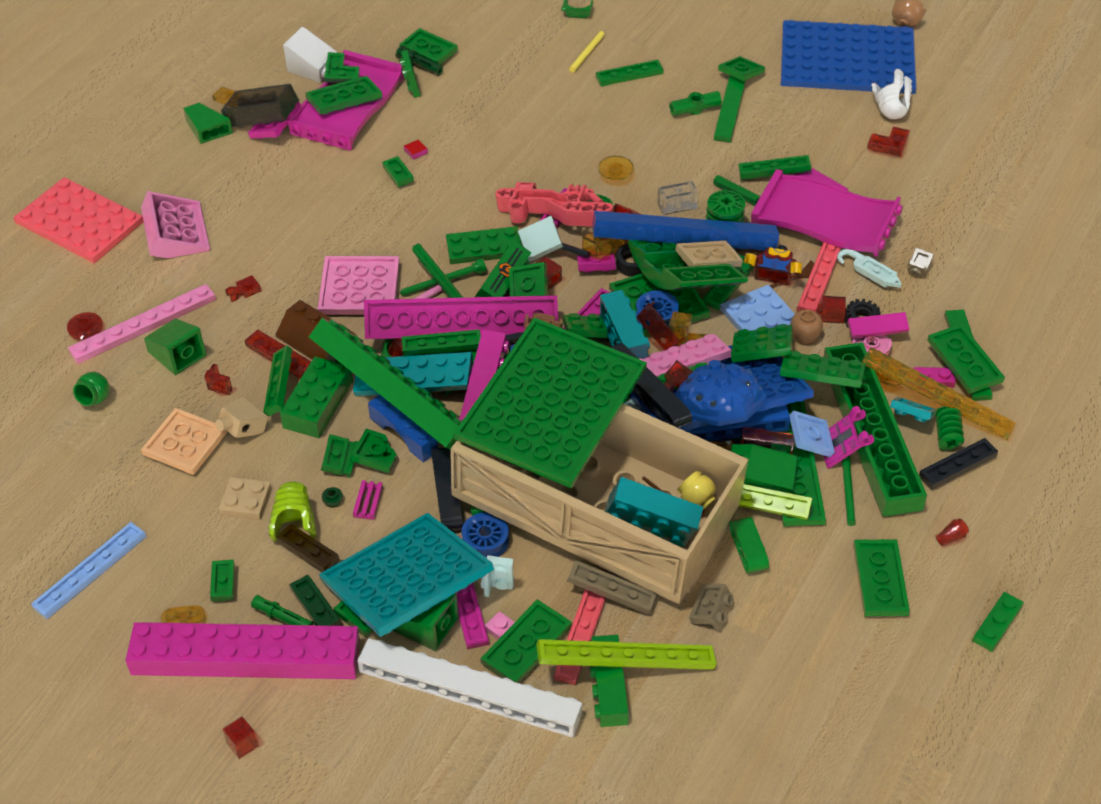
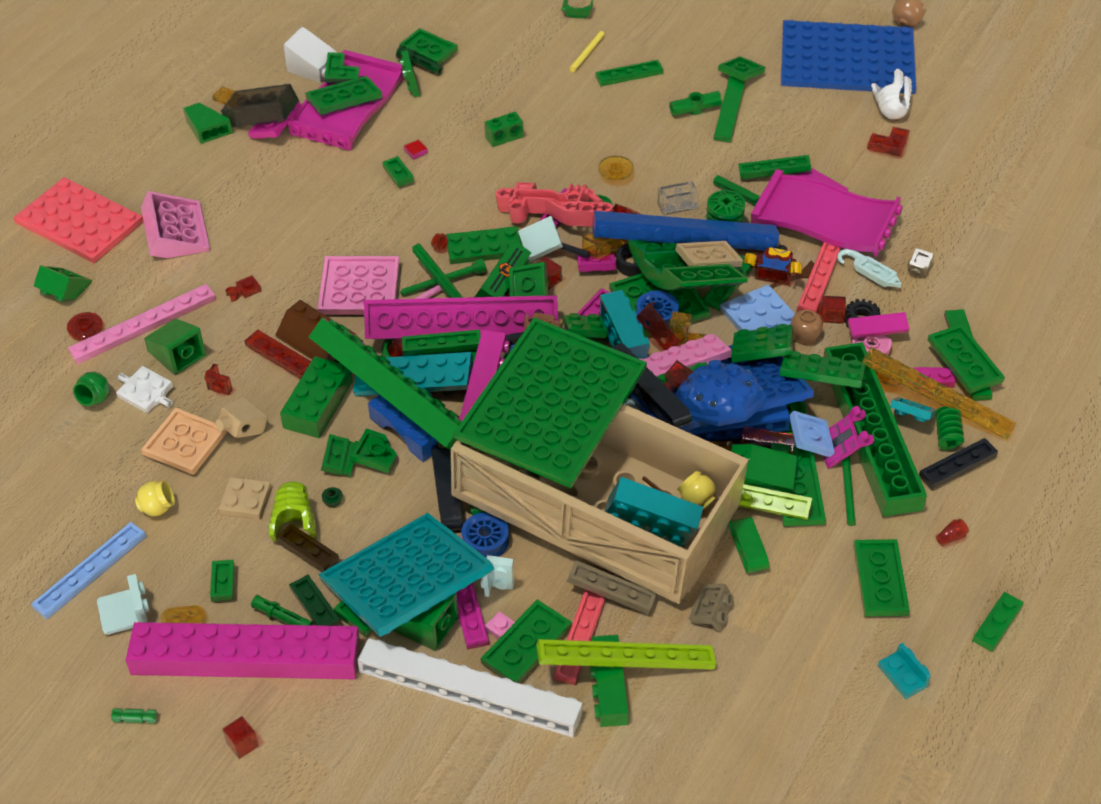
green plate [263,345,293,416] -> none
dark pink tile [353,480,383,520] -> none
none -> green slope [33,265,92,302]
none -> light aqua bracket [97,574,150,635]
none -> green axle [111,708,158,723]
none -> white plate [116,366,173,414]
none -> light yellow piece [135,480,175,517]
none -> clear red plate [431,233,448,251]
none -> green brick [484,111,524,147]
none -> teal bracket [878,643,931,699]

